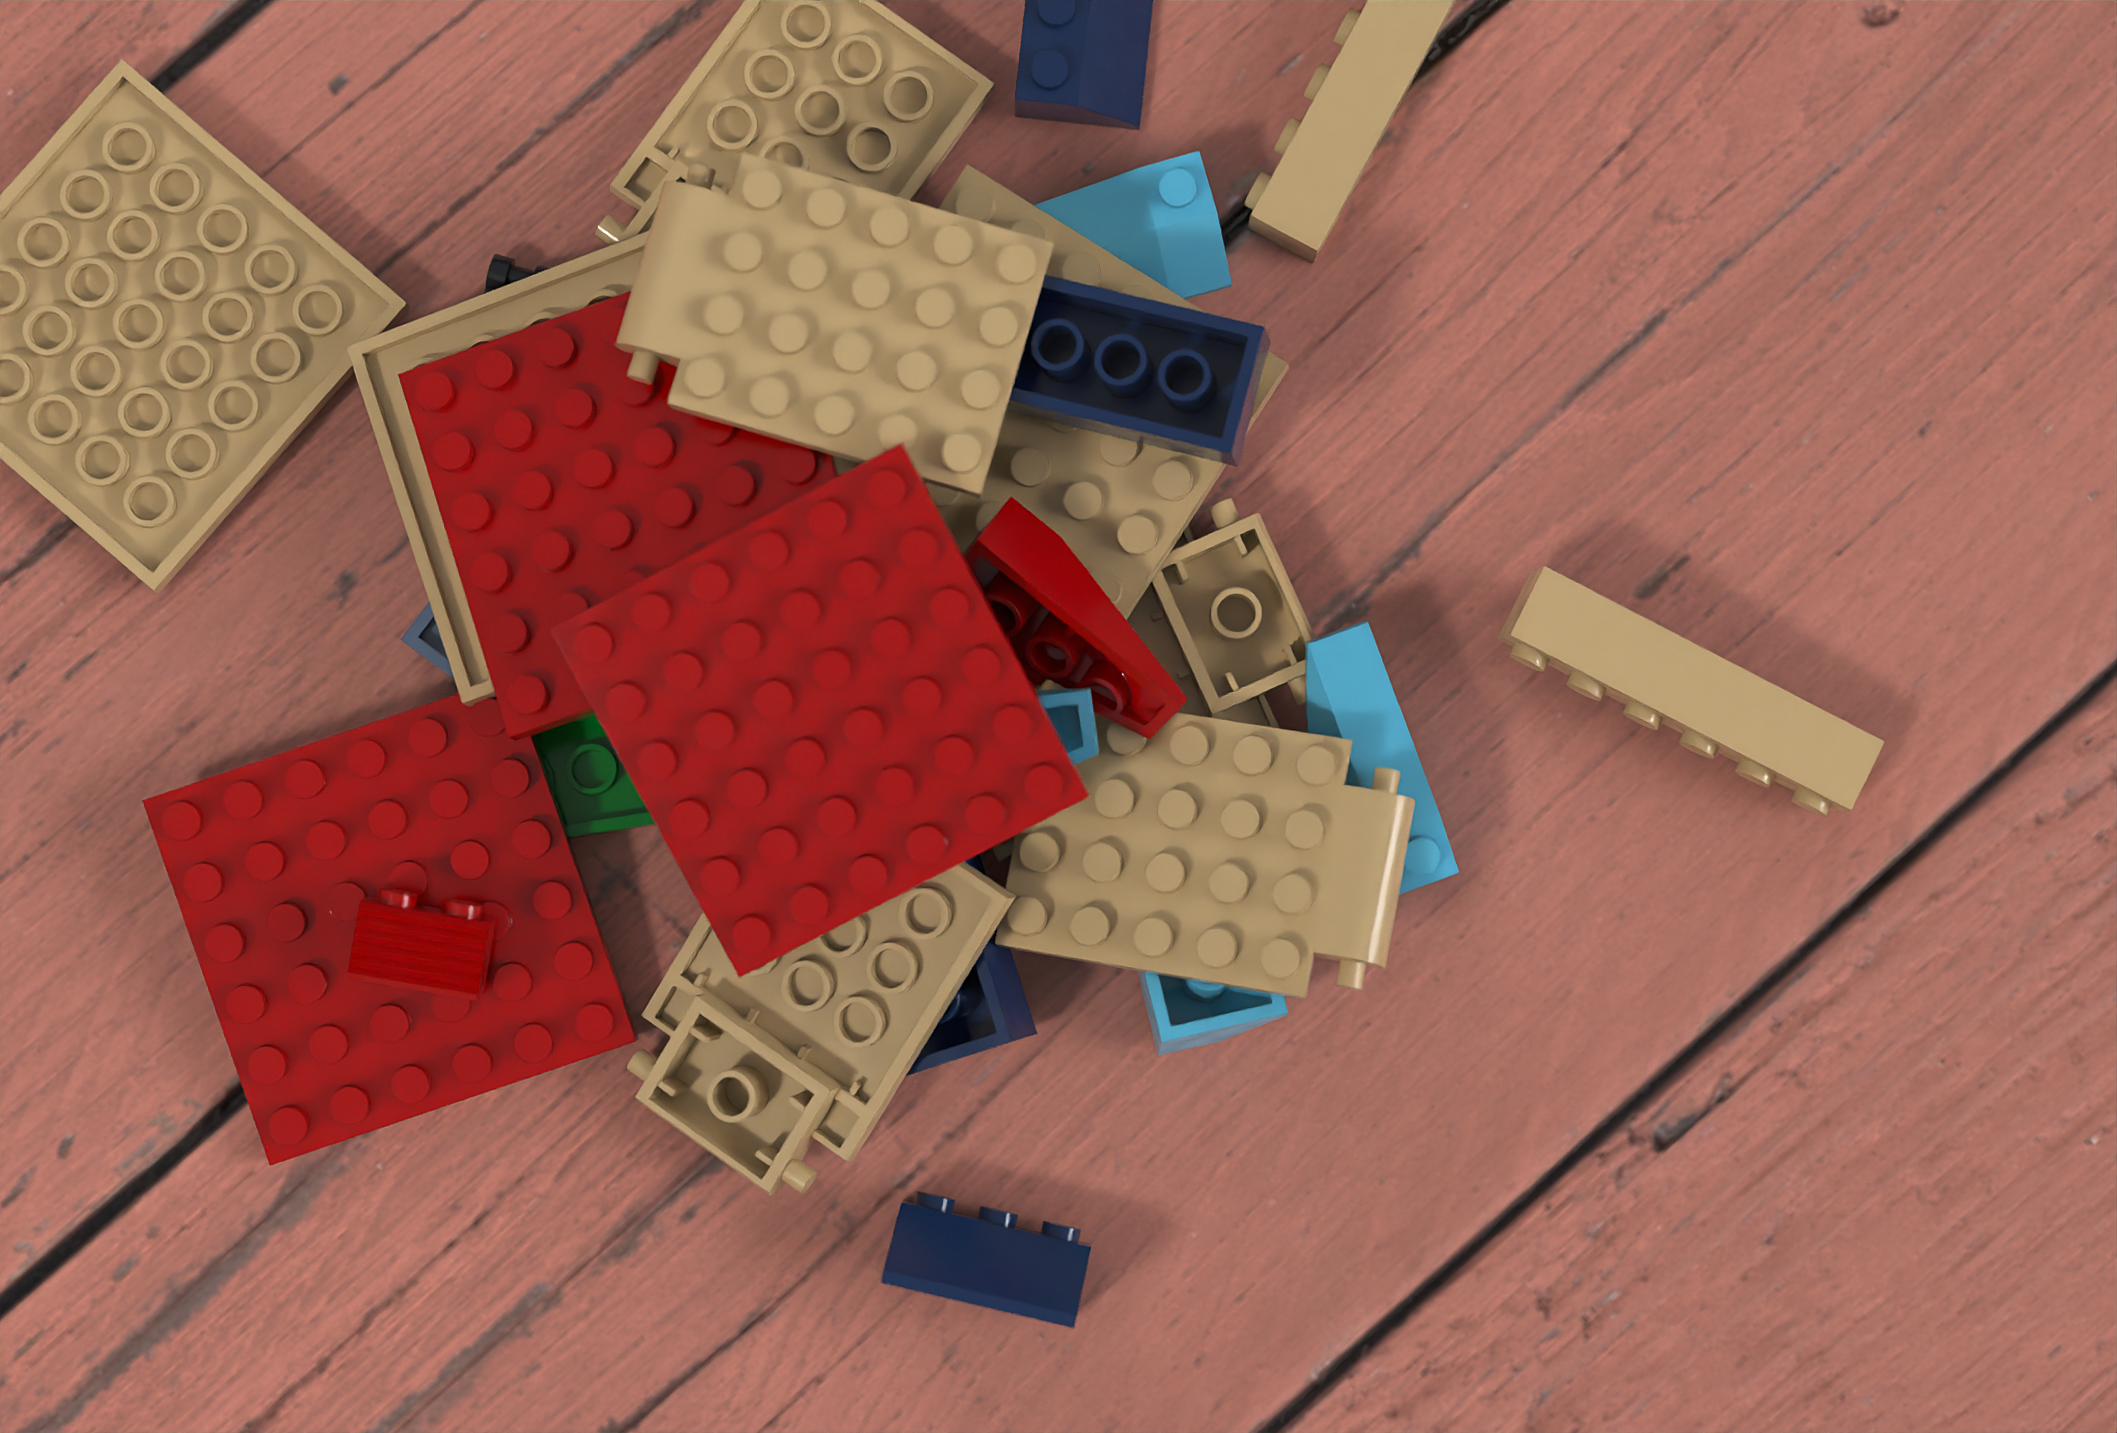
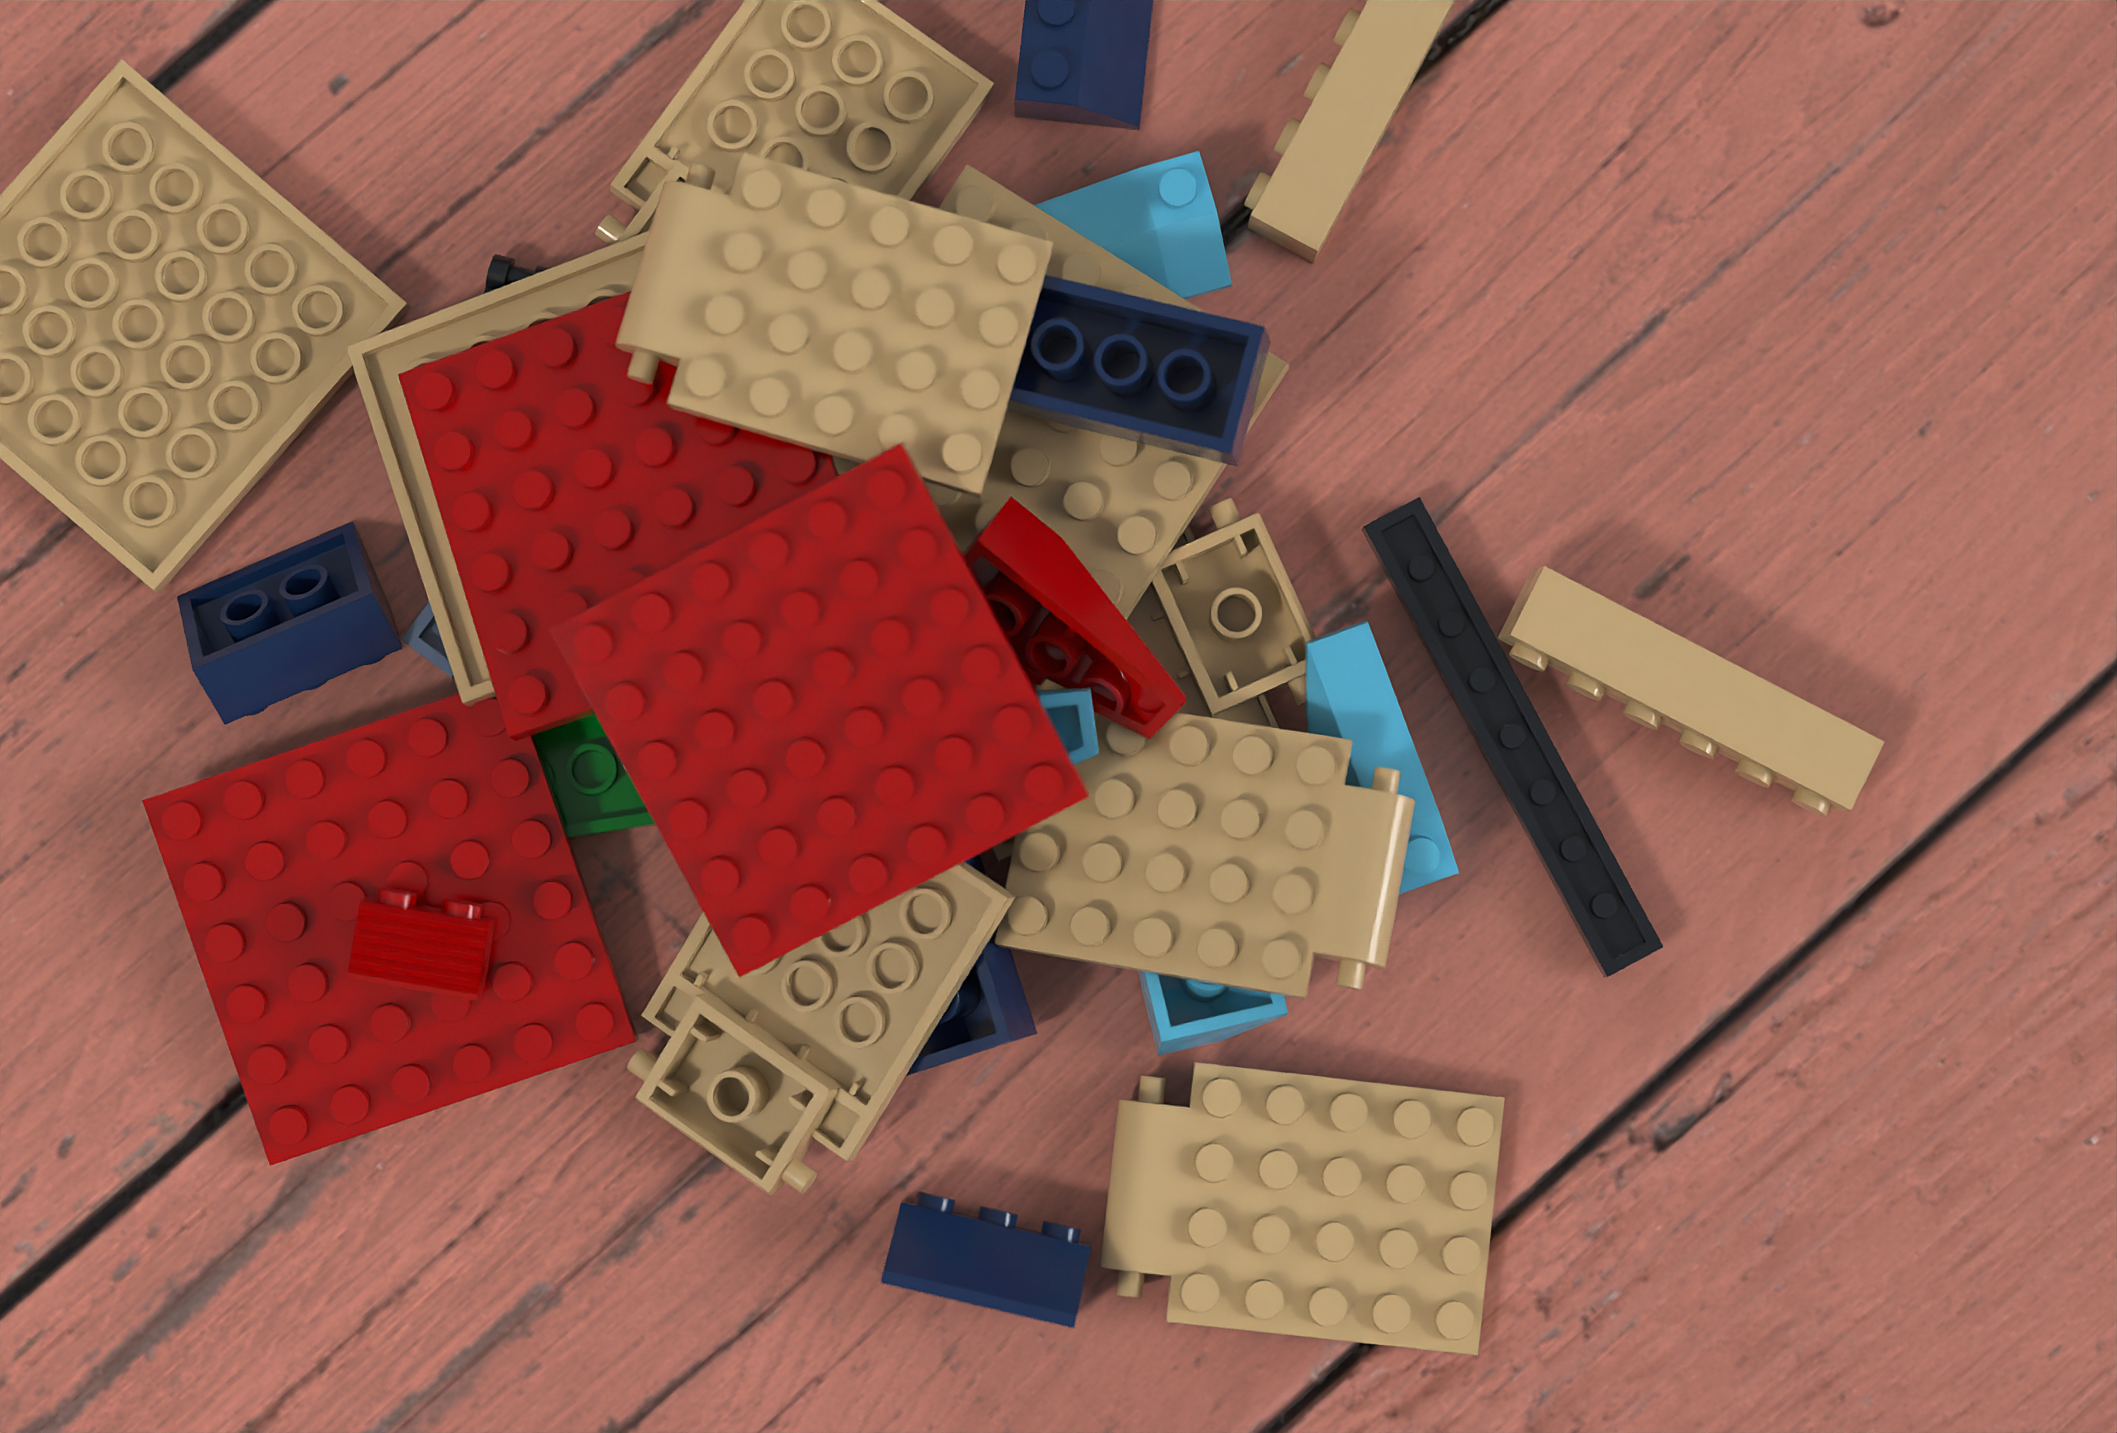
none -> dark blue slope [177,521,402,725]
none -> tan plate [1100,1062,1505,1355]
none -> black plate [1361,497,1663,978]

